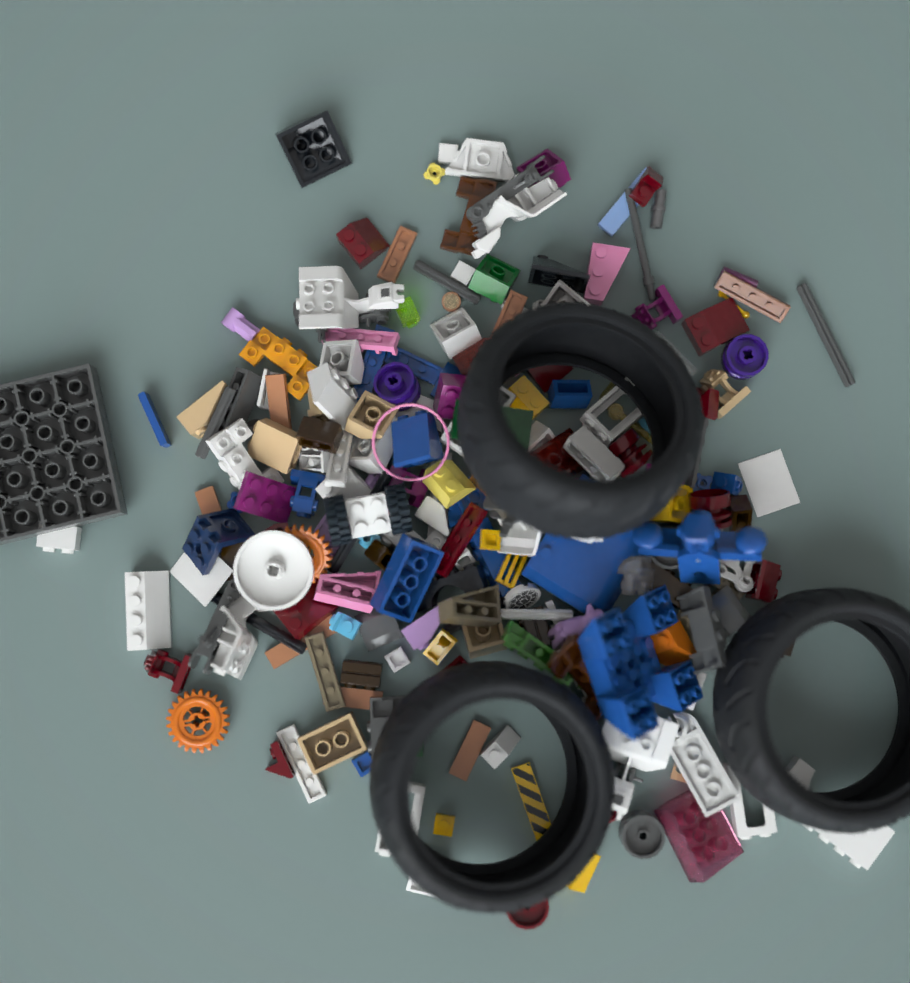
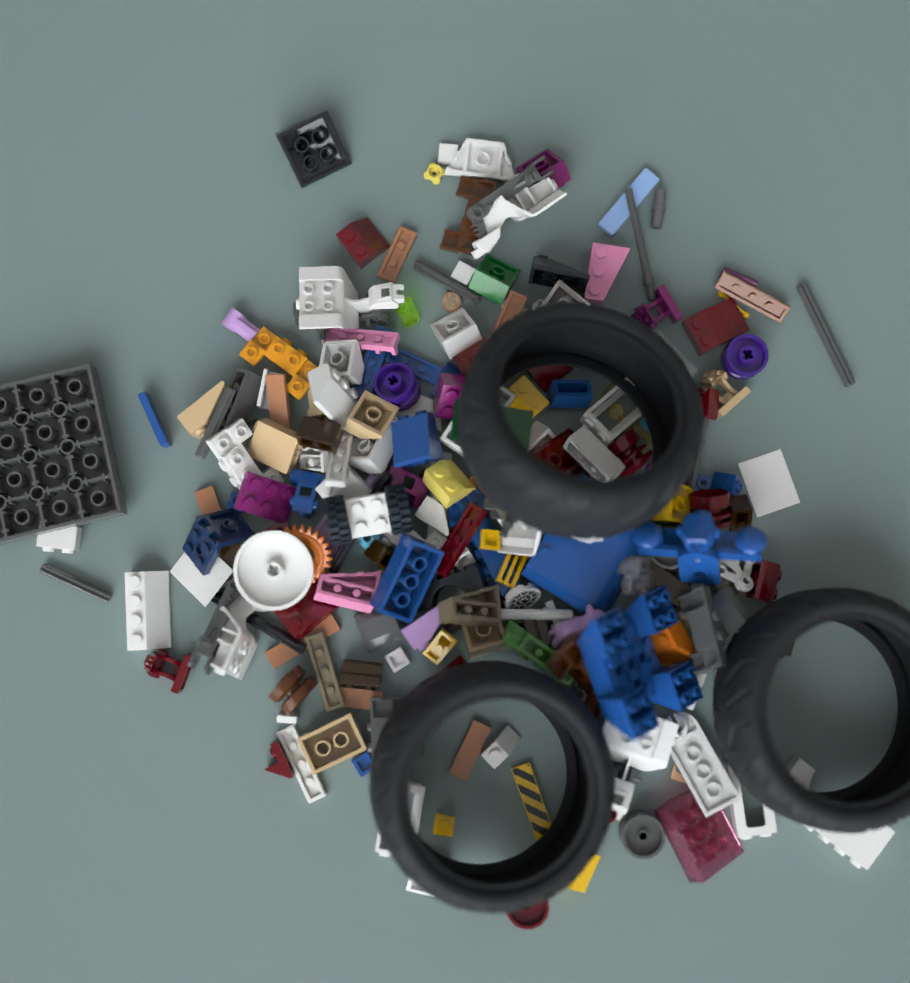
orange gear [166,688,231,753] -> none
medium azure bracket [329,611,362,640] -> none
bright pink piece [372,403,450,481] -> none
dark red slope [629,166,663,207] -> none
none -> dark grey axle [40,564,112,603]
none -> reddish brown wheel [268,665,318,715]
none -> white tile [277,710,300,724]

